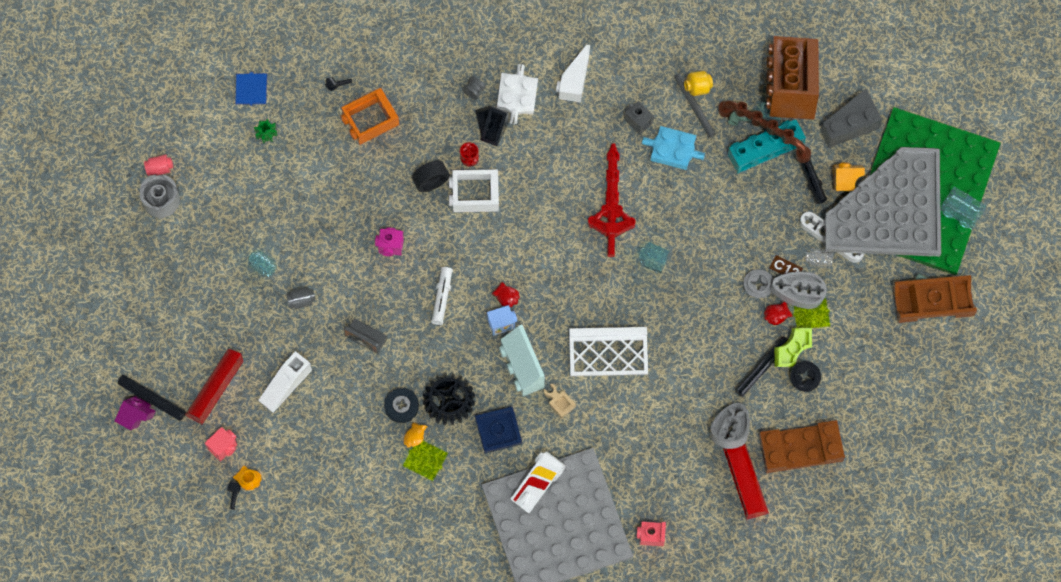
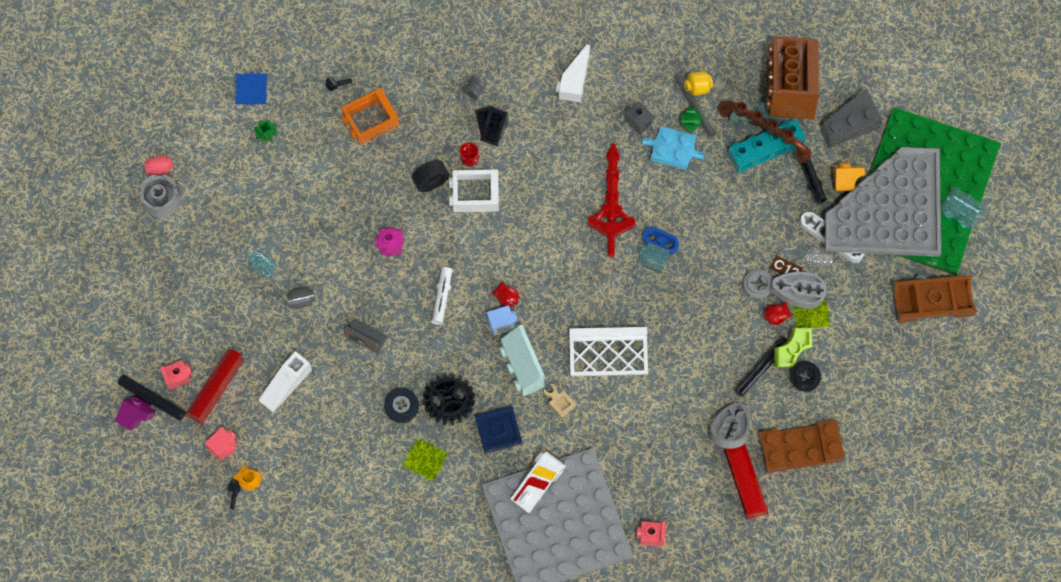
light orange animal [404,423,428,448] -> none
white plate [497,64,538,124] -> none
none -> coral brick [160,360,192,390]
none -> blue plate [643,227,679,255]
none -> green gear [681,108,702,131]

